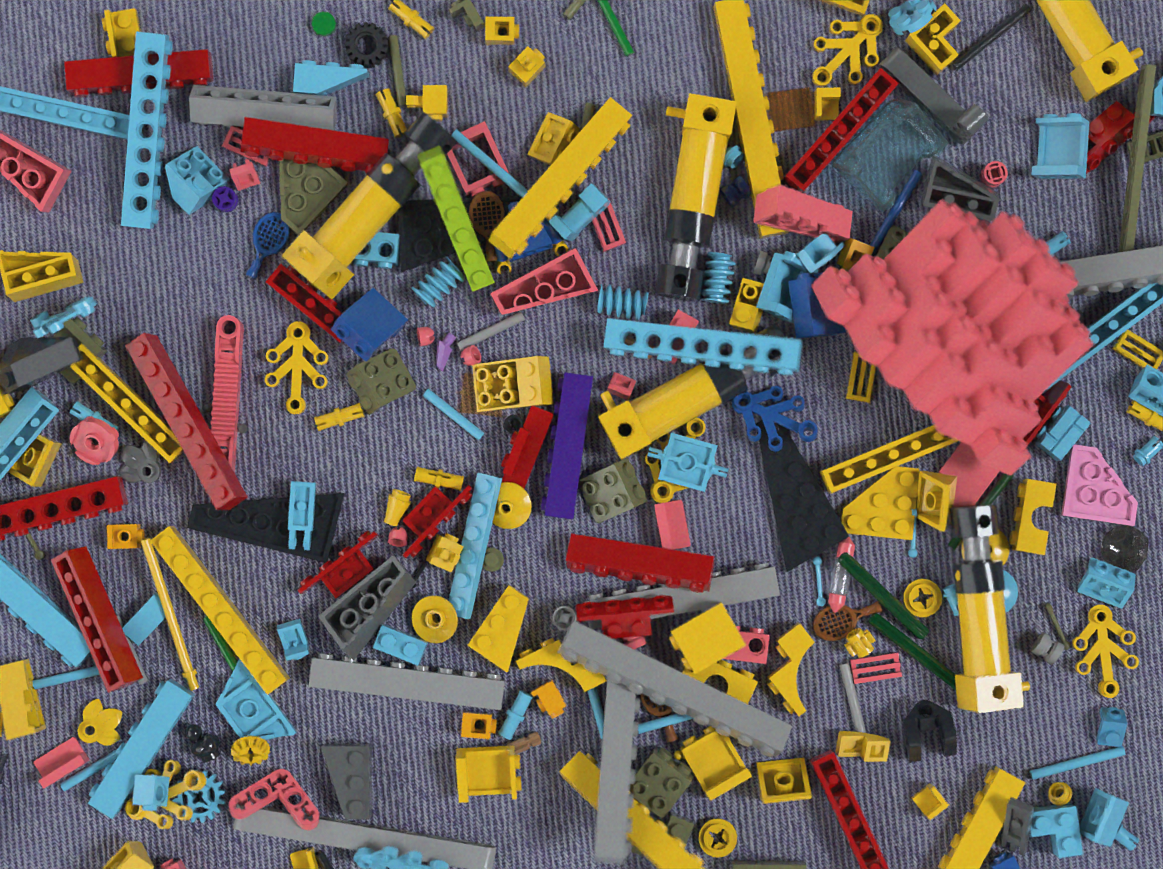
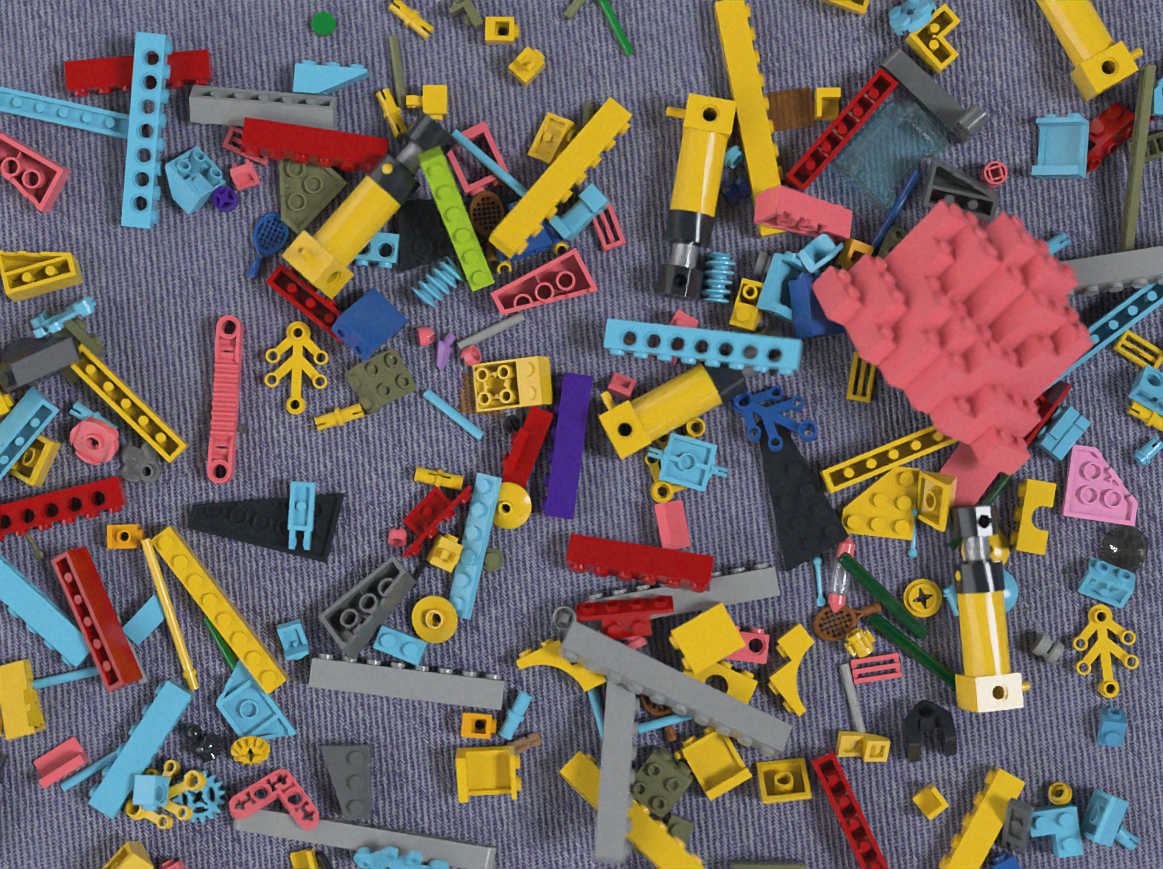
yellow plate [78,699,122,746] -> none
yellow bracket [102,8,141,57] -> none
red brick [125,333,248,510] -> none
red bracket [297,531,379,599] -> none
black tyre [345,22,389,68] -> none
yellow cone [384,489,411,526] -> none
yellow wedge [468,585,529,673] -> none
light orange brick [531,679,566,719] -> none
olive bracket [578,458,648,523] -> none
medium azure piece [597,284,649,321] -> none
yellow gear [698,818,737,858] -> none
yellow plant [812,14,883,87] -> none
black bar [952,4,1031,71] -> none
medium azure bar [1029,746,1125,780] -> none
olive hinge [1045,603,1071,650] -> none

